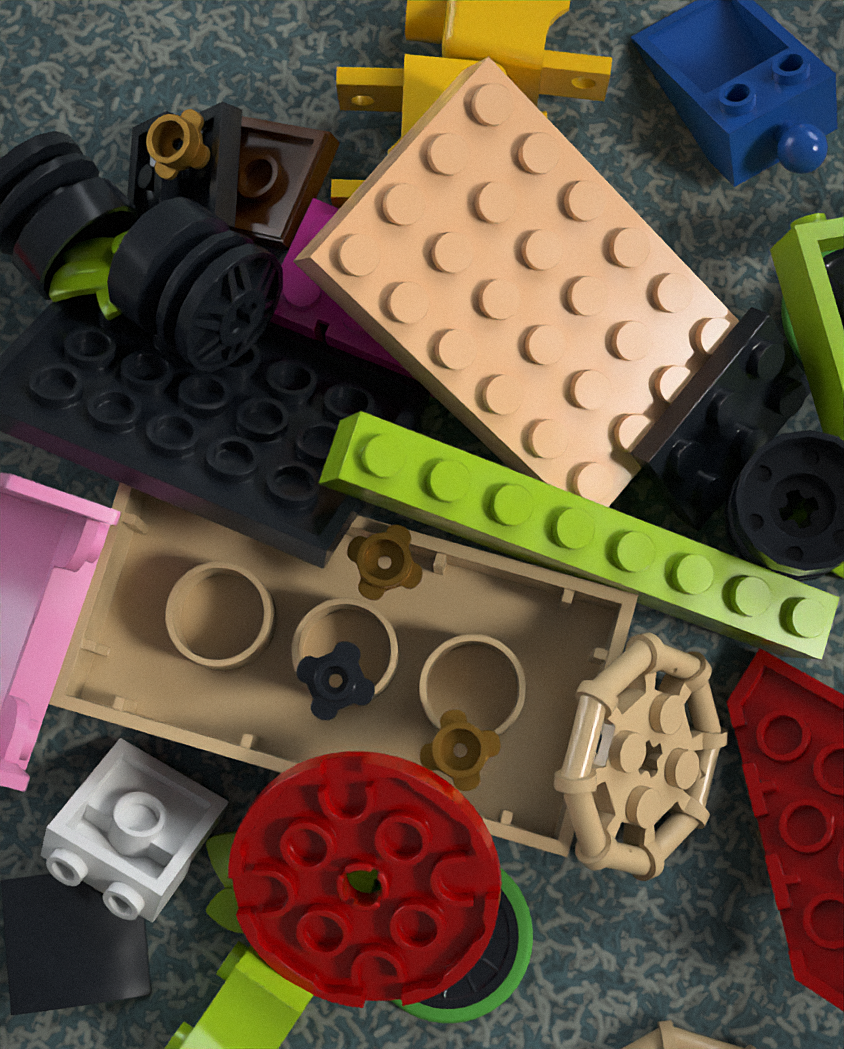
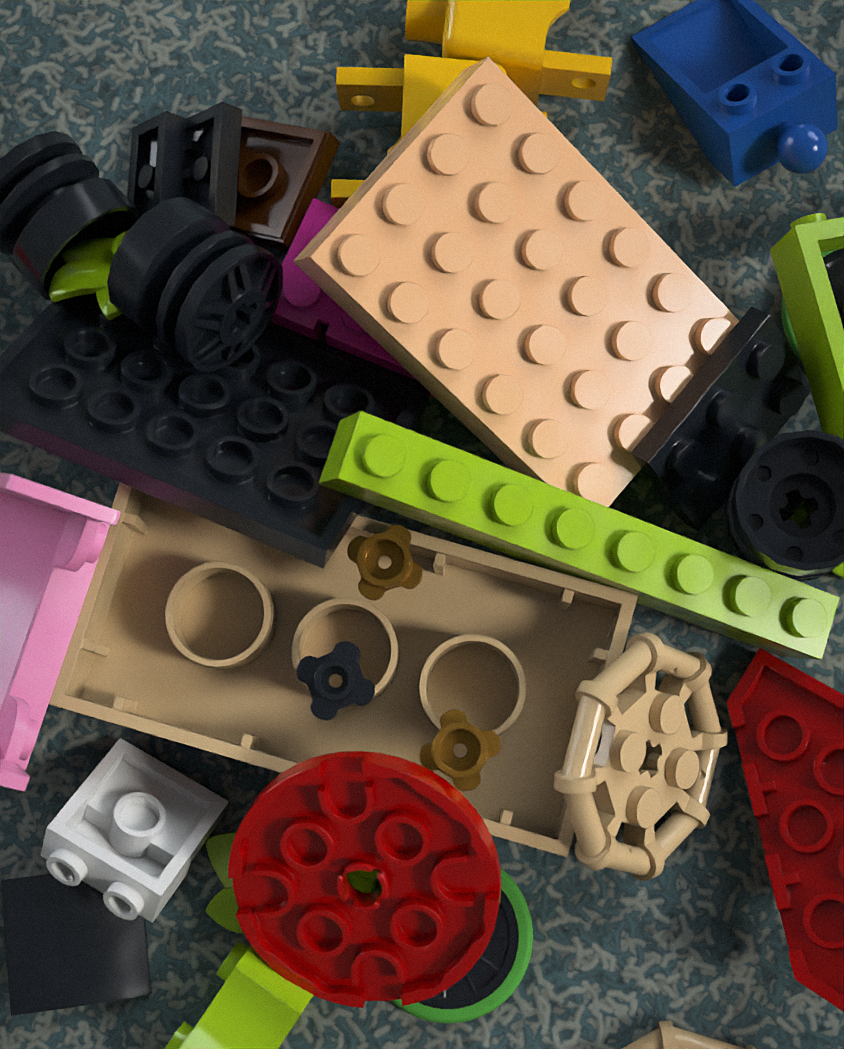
pearl gold plate [146,109,210,180] -> none

